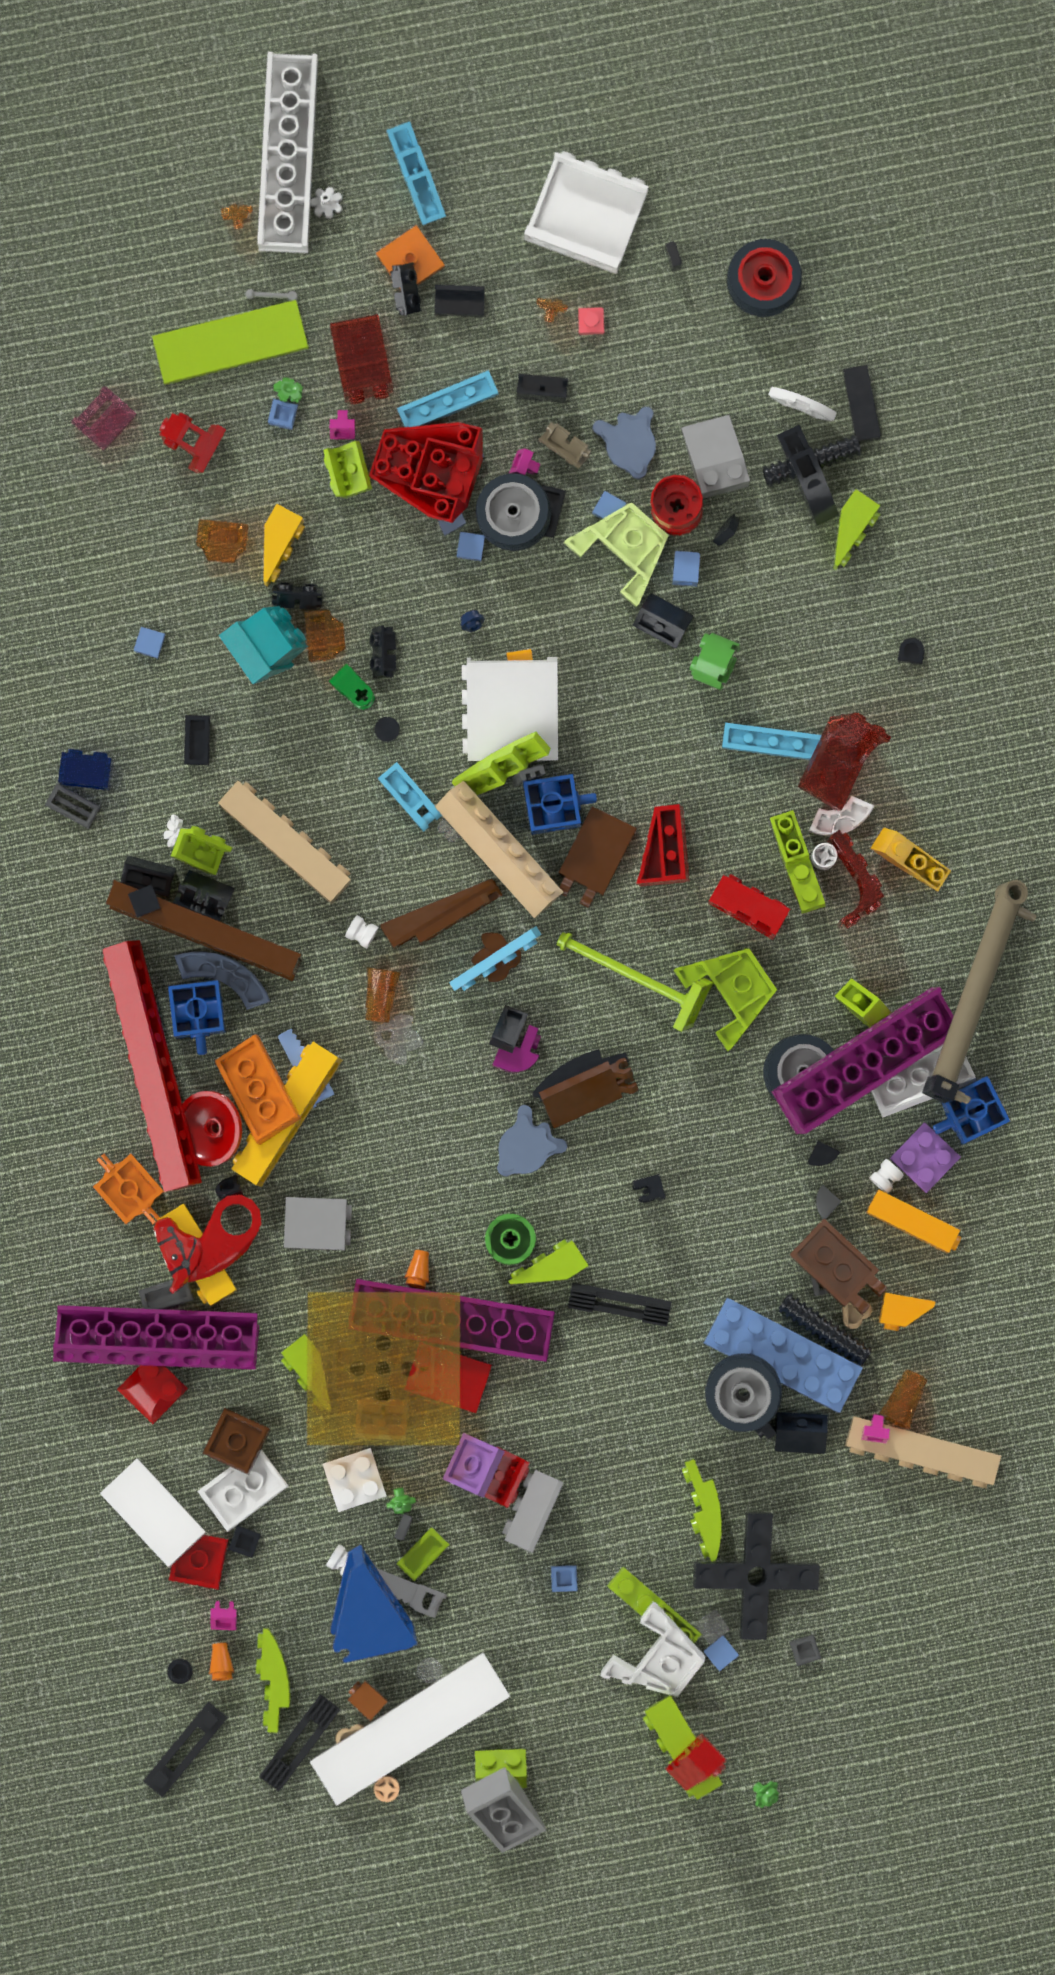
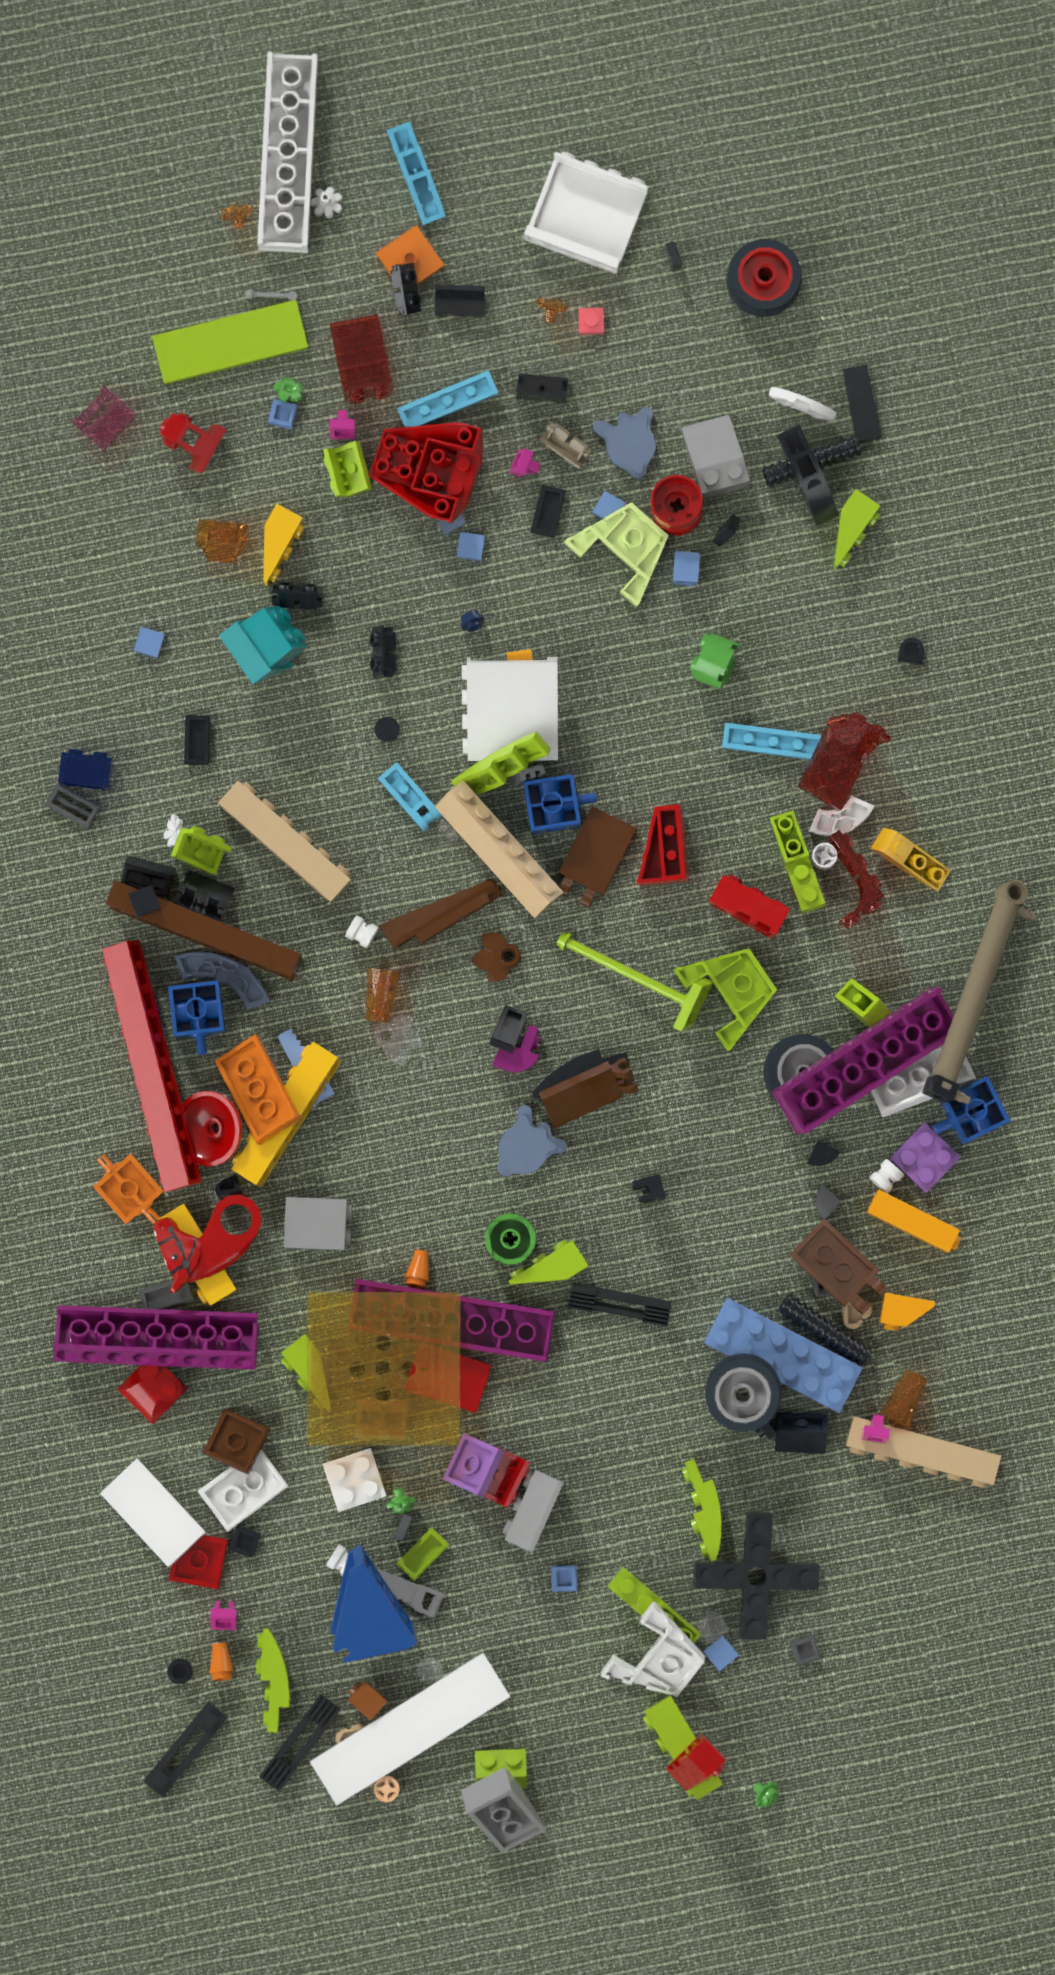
clear orange slope [304,610,346,663] -> none
green piece [329,664,375,710] -> none
medium azure plate [449,927,542,991] -> none
wheel [476,473,551,551] -> none
black panel [632,593,694,649] -> none

